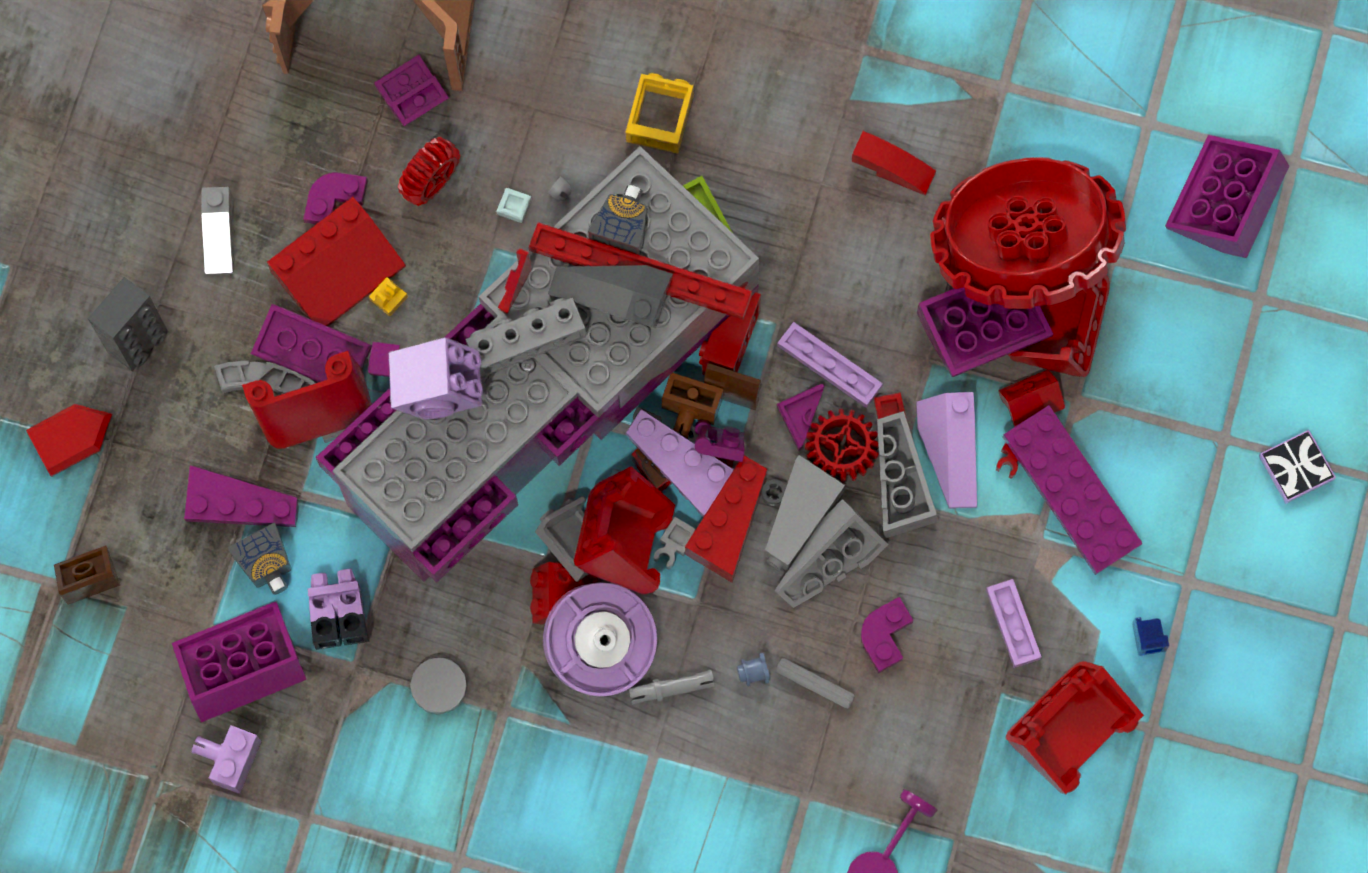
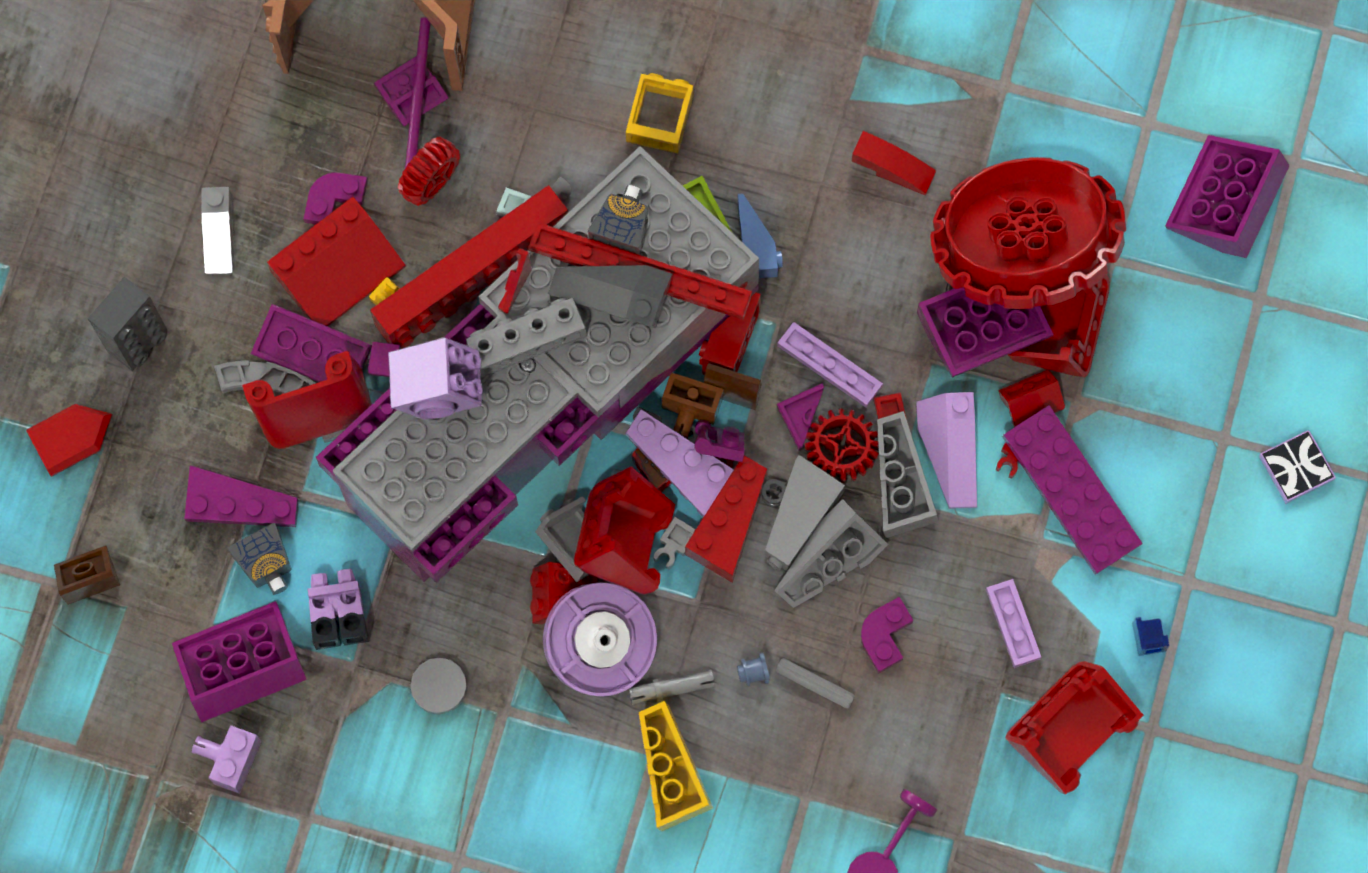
none -> red brick [370,185,568,349]
none -> magenta piece [405,17,431,169]
none -> yellow wedge [639,701,713,832]
none -> medium blue slope [738,194,783,279]

